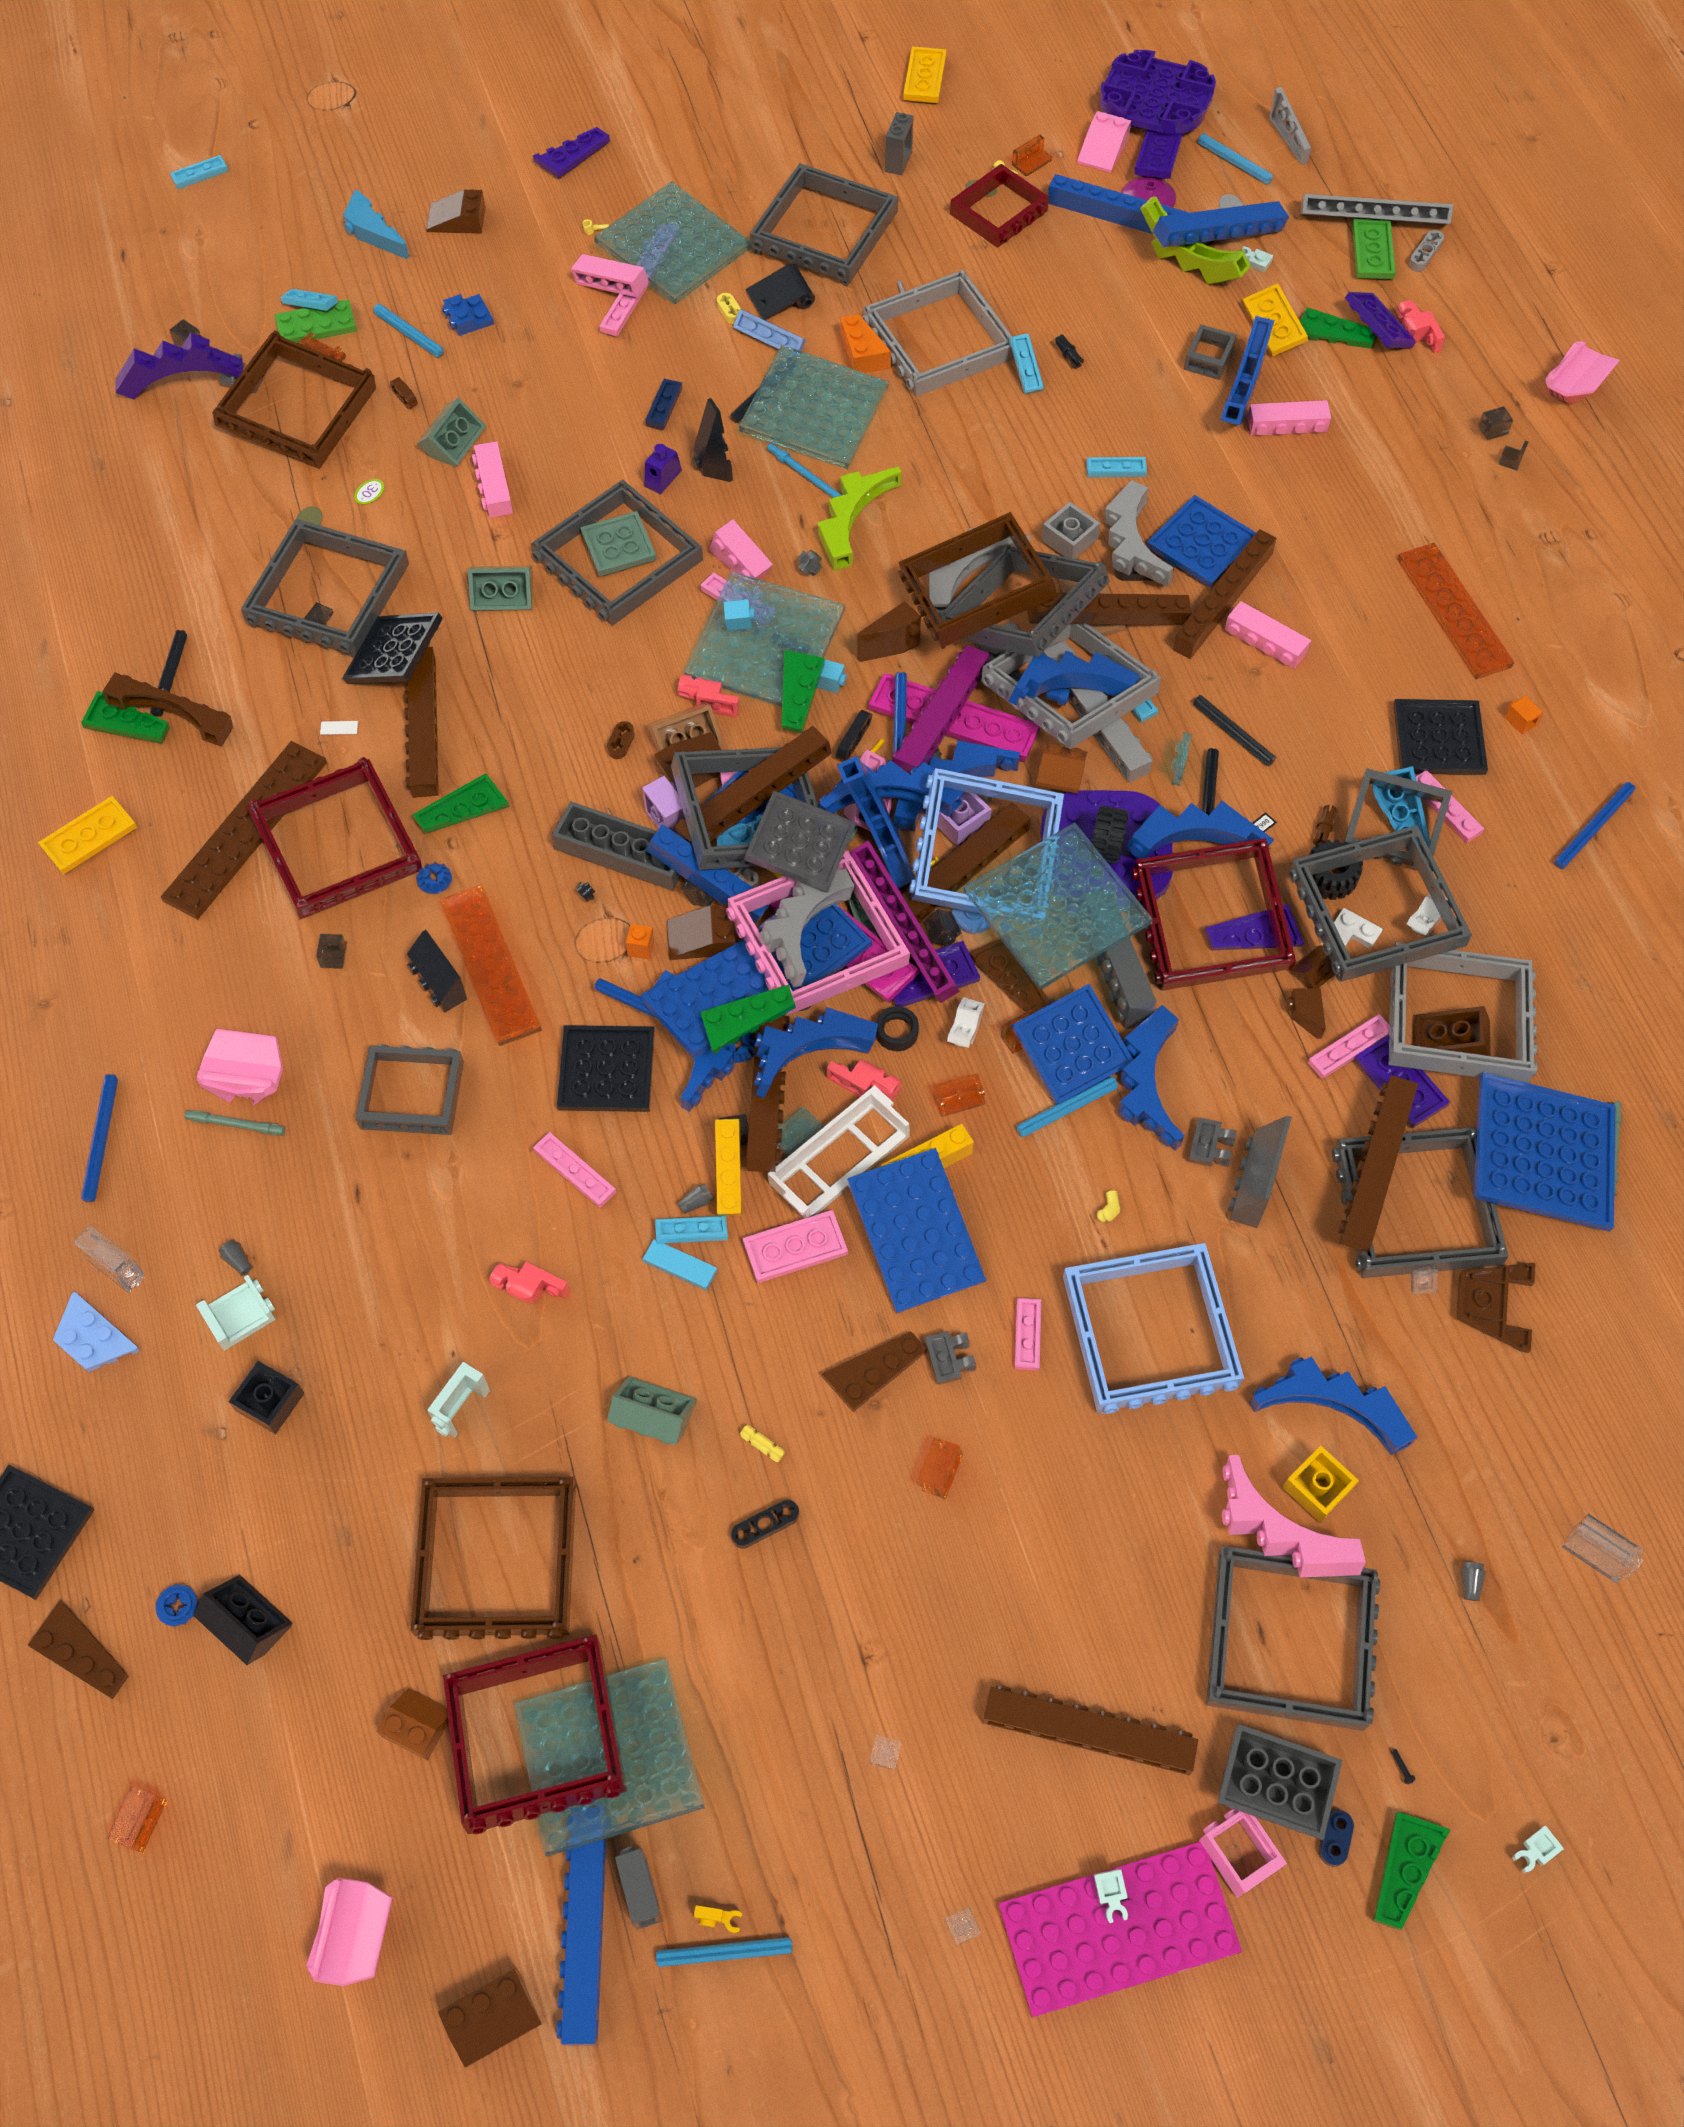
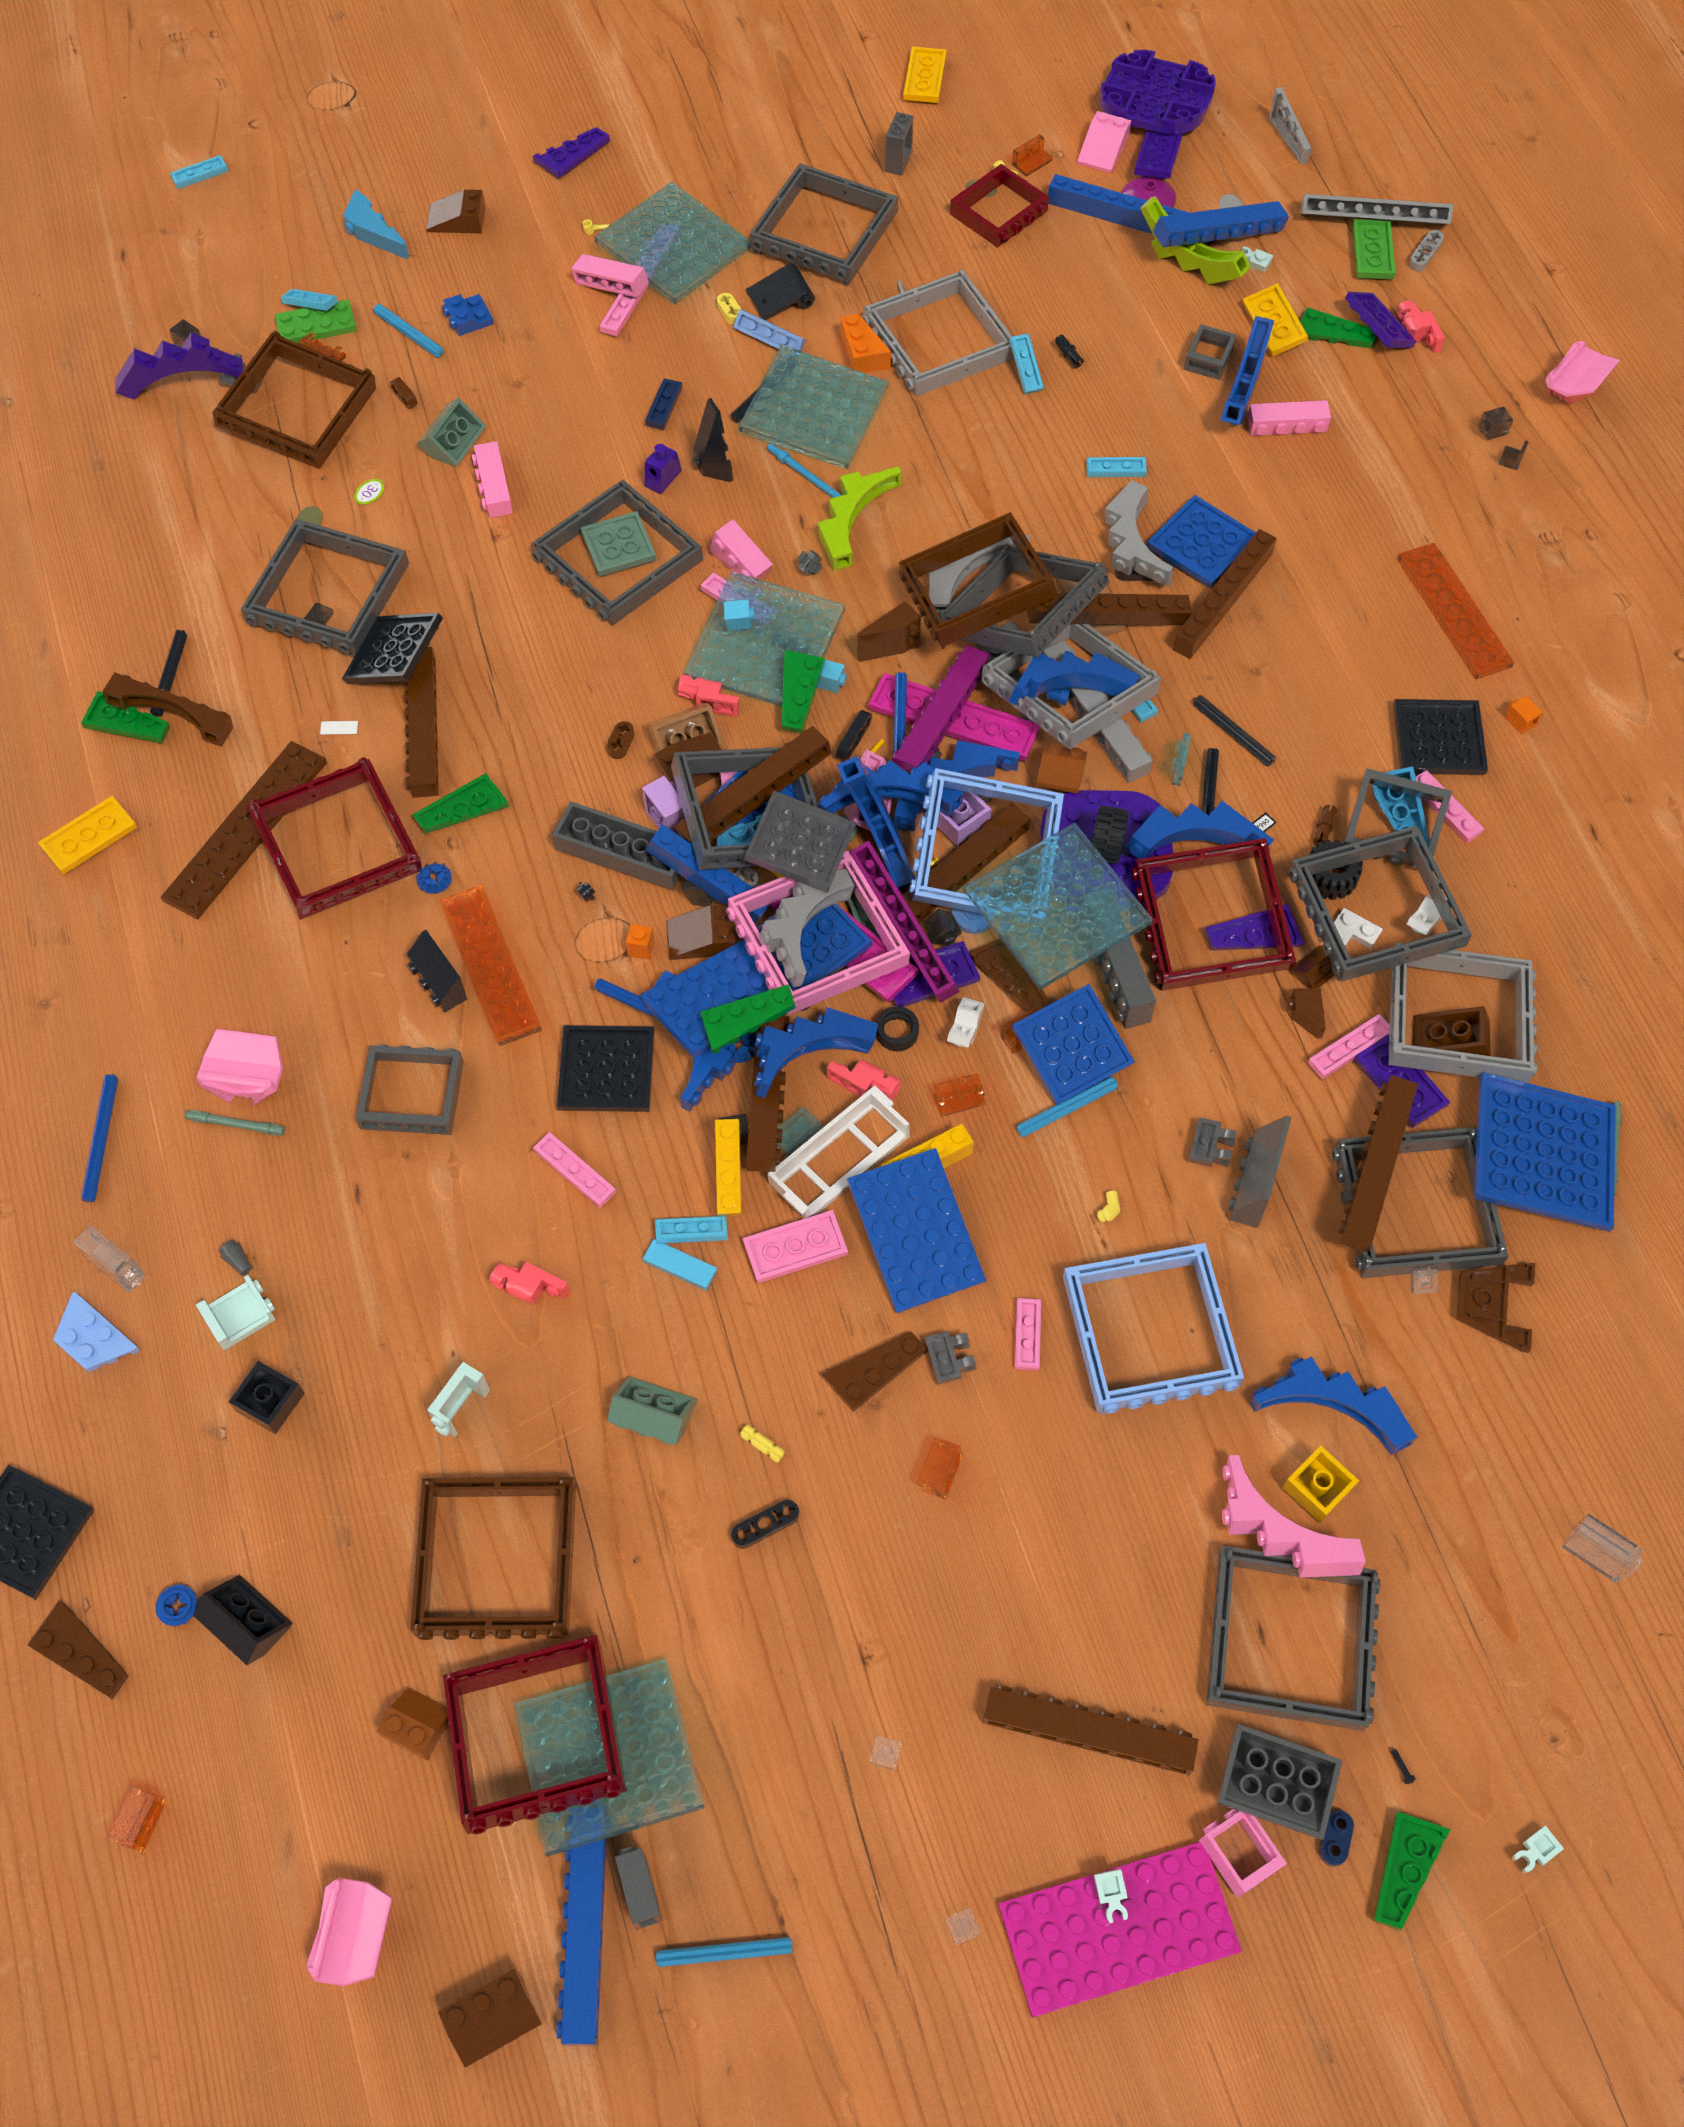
clear smoke panel [316,934,347,969] -> none
sand green slope [468,566,533,610] -> none
dark grey cone [678,1183,714,1214] -> none
yellow plate [694,1905,743,1934] -> none
light grey brick [1041,502,1100,559] -> none
blue arch [1118,1005,1184,1151] -> none
dark azure axle [1198,133,1273,184] -> none
bright pink brick [1225,601,1311,669] -> none
dark grey cone [1460,1562,1486,1601] -> none
blue axle [1554,782,1636,869] -> none

